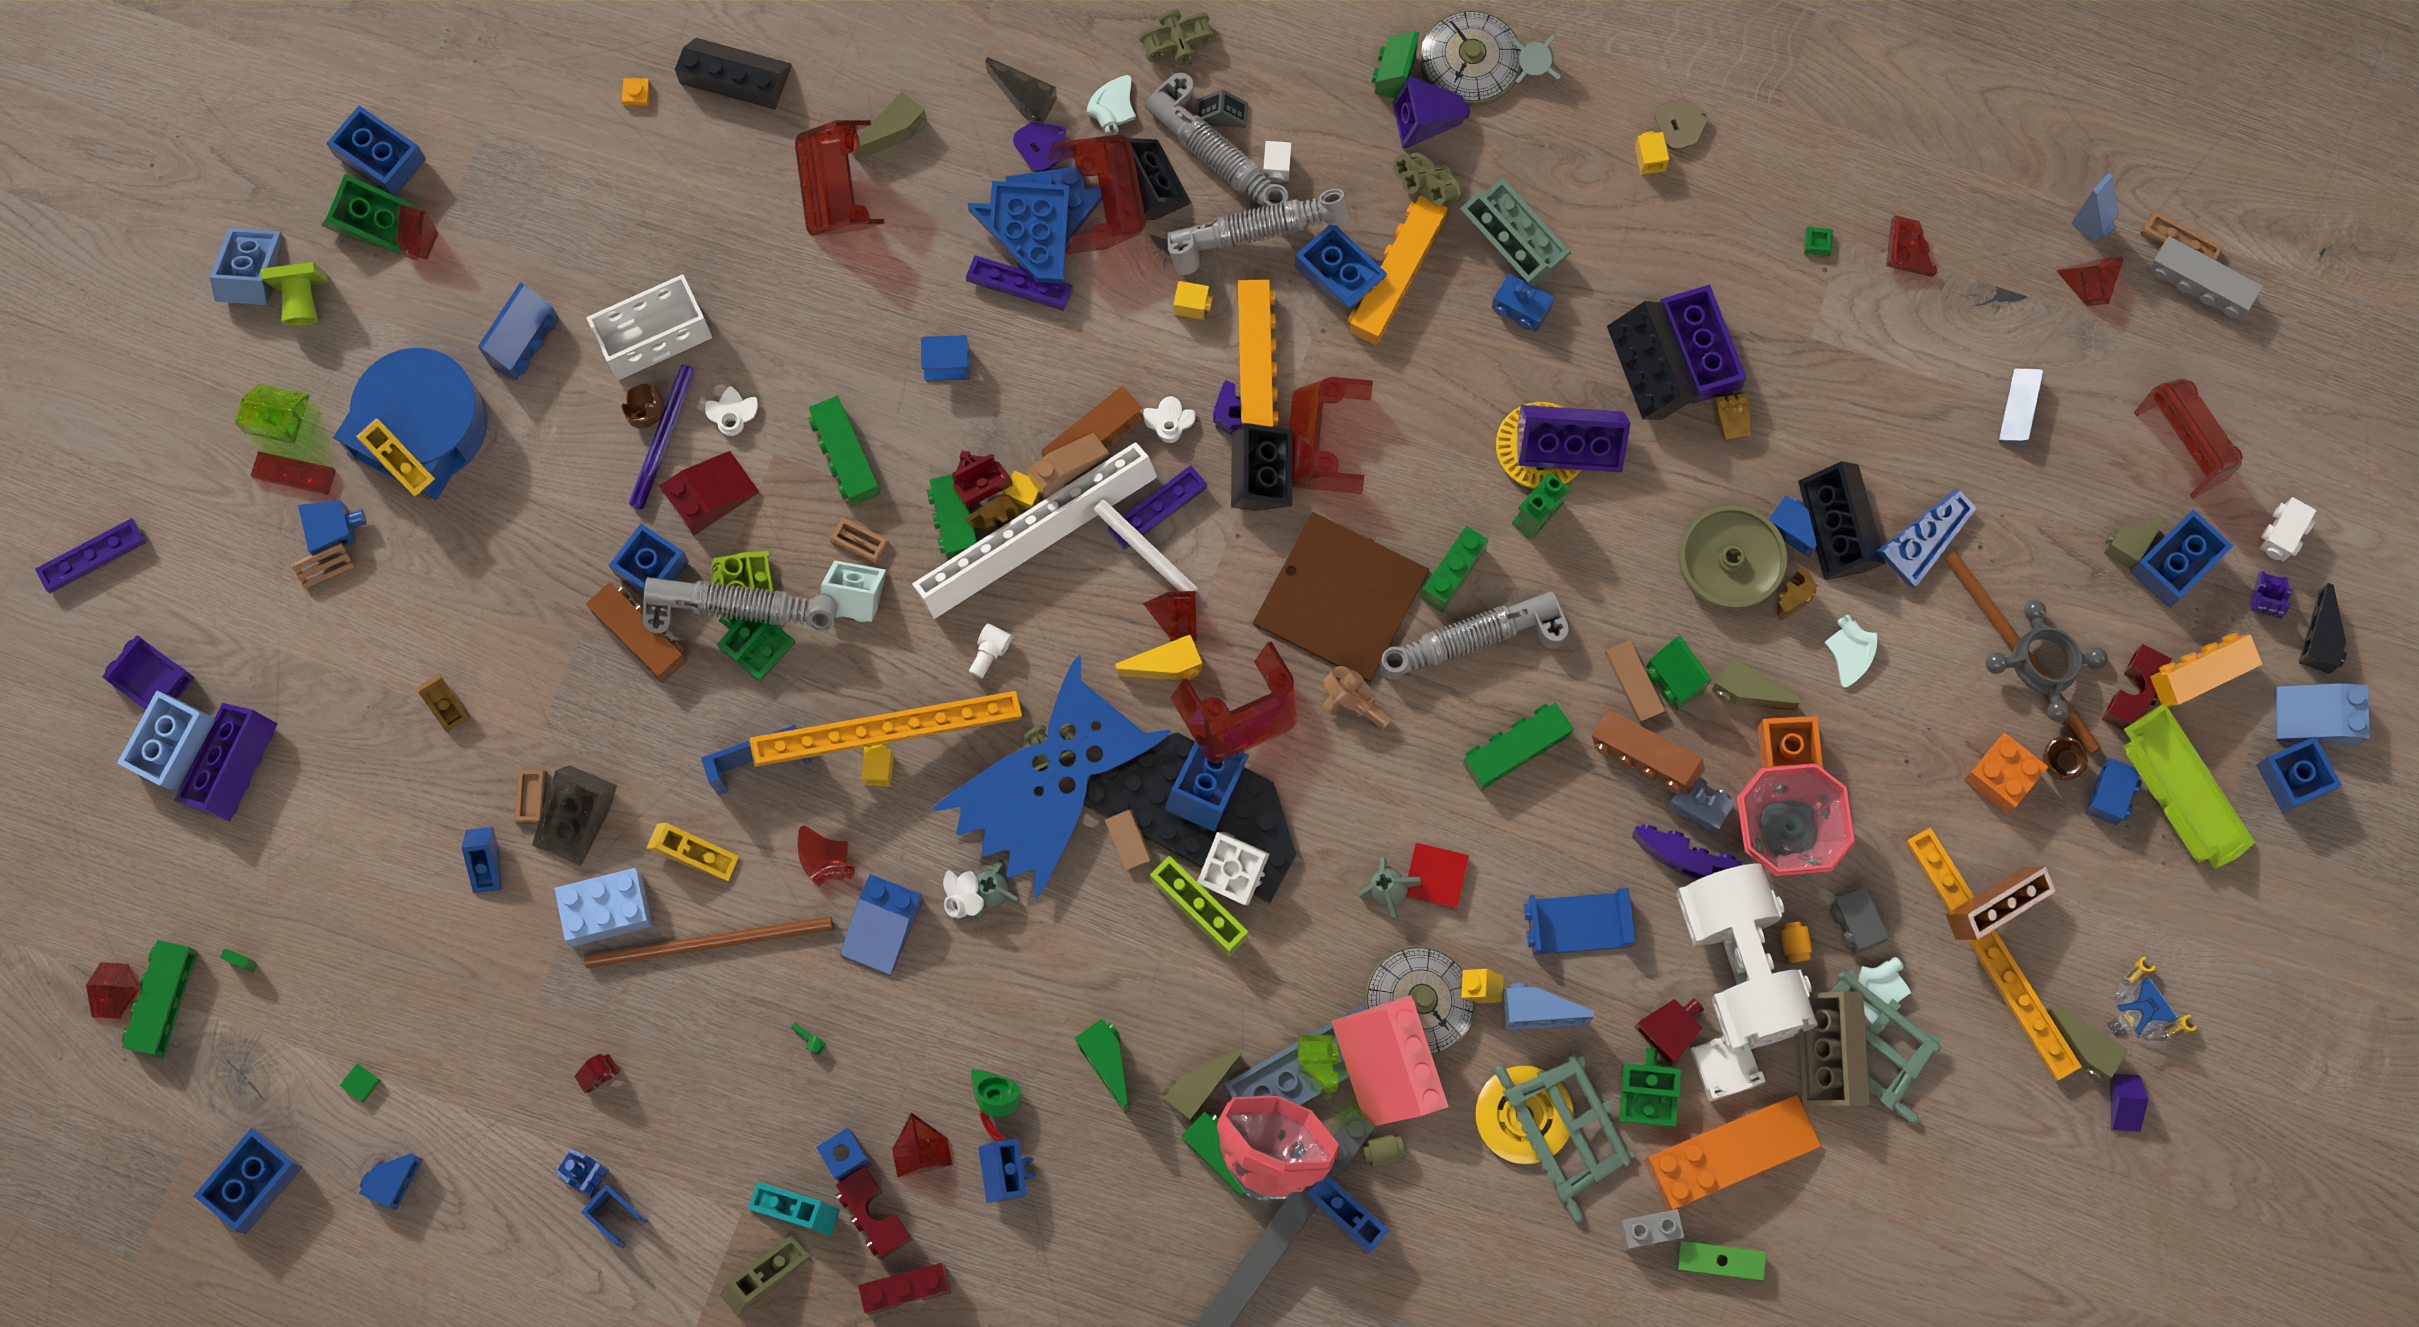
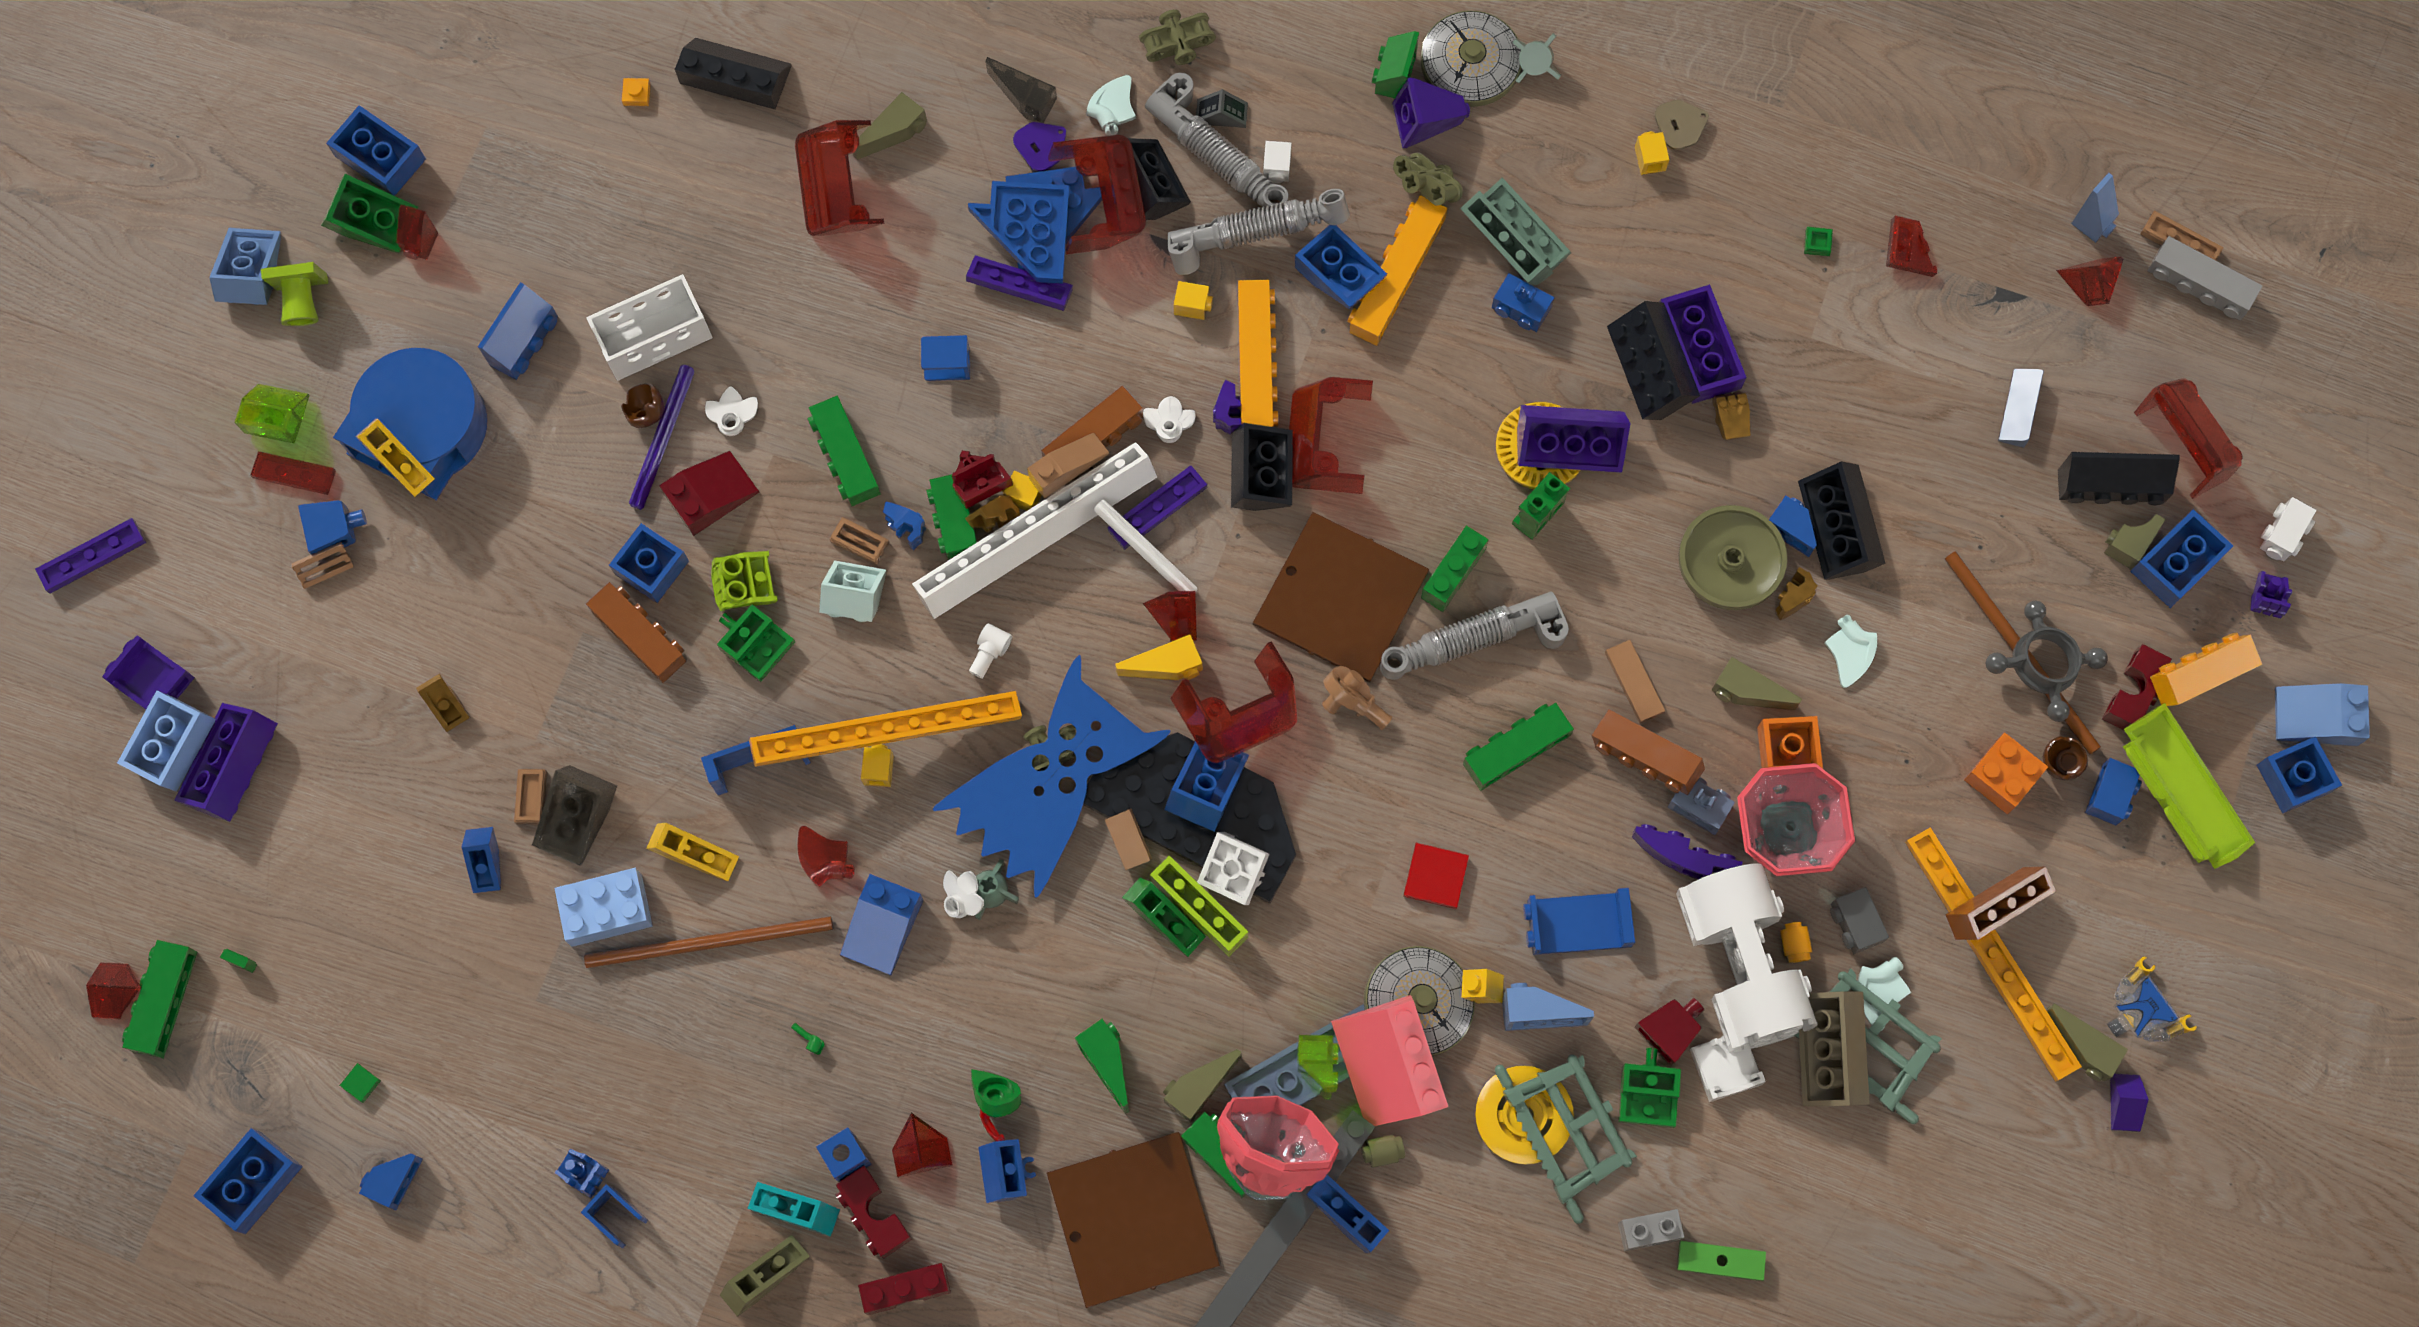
dark red piece [574,1054,620,1094] -> none
light grey piece [642,577,837,633] -> none
sand green piece [1358,857,1422,920] -> none
orange slope [1644,1095,1822,1211] -> none
green slope [1646,635,1712,710] -> none
wing [1877,490,1976,587] -> none
black slope [2299,583,2347,674] -> none
none -> blue hand [883,501,926,551]
none -> reddish brown piece [1047,1132,1220,1308]
none -> green slope [1122,878,1206,957]
none -> black slope [2058,452,2180,506]

